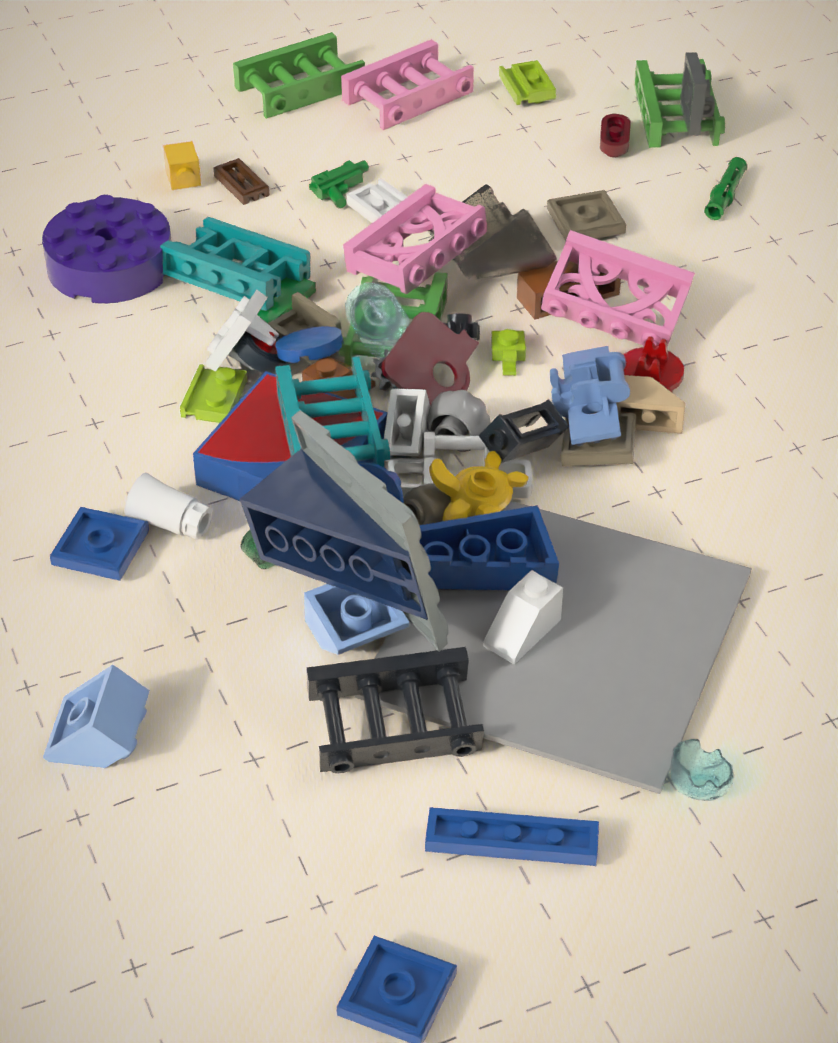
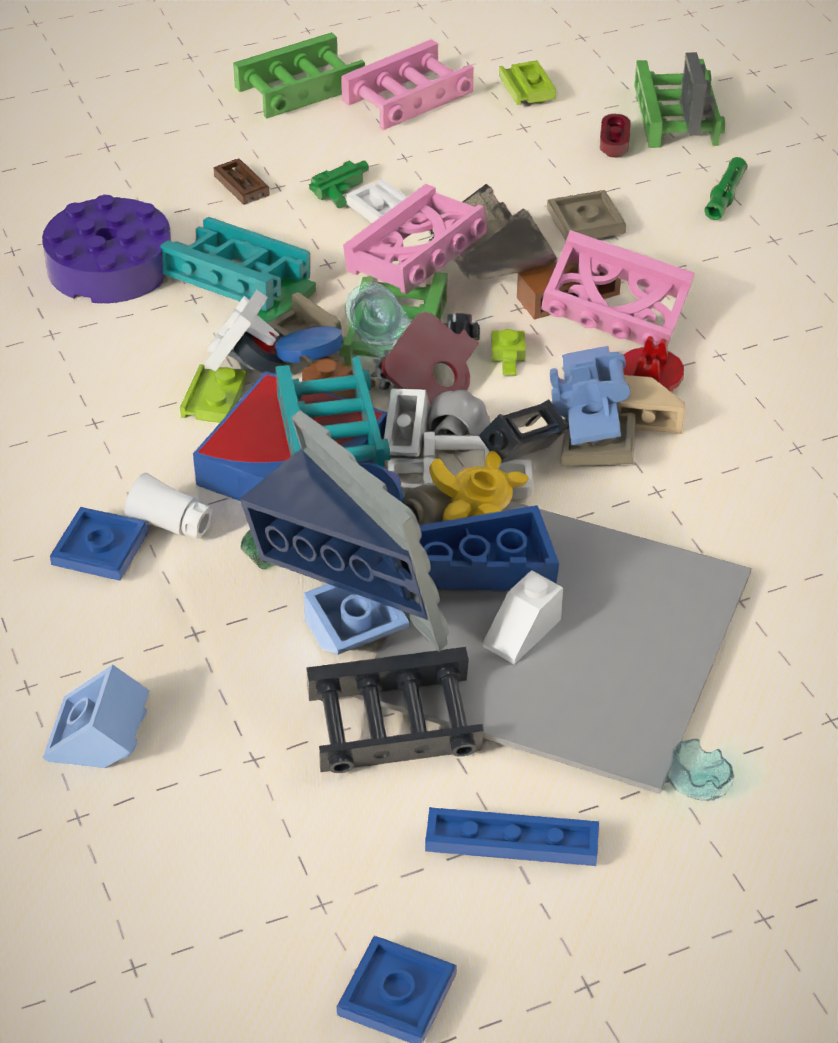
yellow brick [163,141,201,190] -> none

